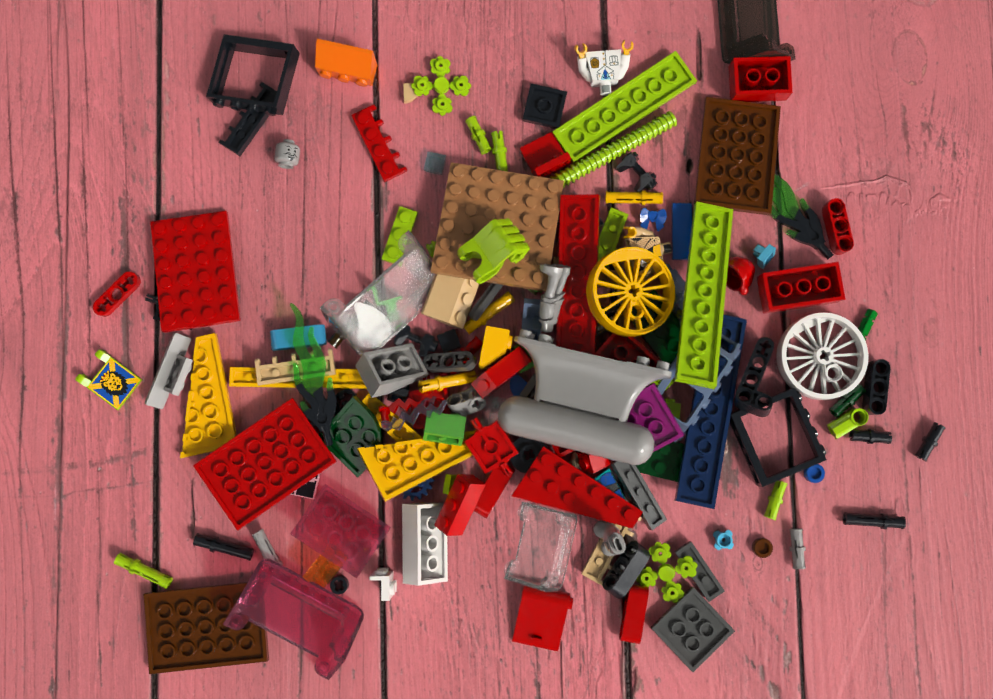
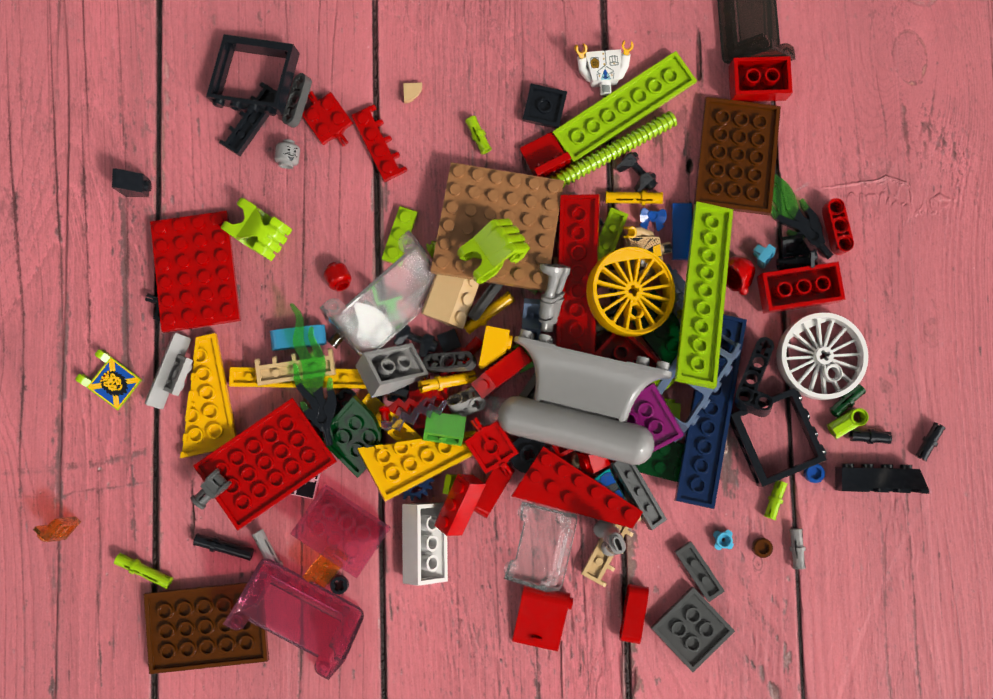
red beam [93,271,141,317] -> none
orange slope [315,38,377,87] -> none
white bracket [369,568,397,601] -> none
lime plant [411,56,471,116] -> none
clear light blue tile [424,151,446,175] -> none
lime pin [491,131,508,171] -> none
blue tile [510,374,527,396] -> none
black beam [602,541,650,599] -> none
lime plant [636,542,698,603] -> none
black pin [843,512,906,529] -> none
green axle [854,309,878,343] -> none
black beam [862,359,891,415] -> none
none -> clear orange bracket [33,517,81,542]
none -> black slope [112,168,152,197]
none -> dark grey connector [190,468,232,509]
none -> lime piece [221,197,292,261]
none -> dark grey beam [282,73,312,128]
none -> red plate [302,91,354,147]
none -> red head [324,262,352,291]
none -> black pin [776,255,818,271]
none -> black bracket [781,234,818,268]
none -> black wedge [835,463,929,494]

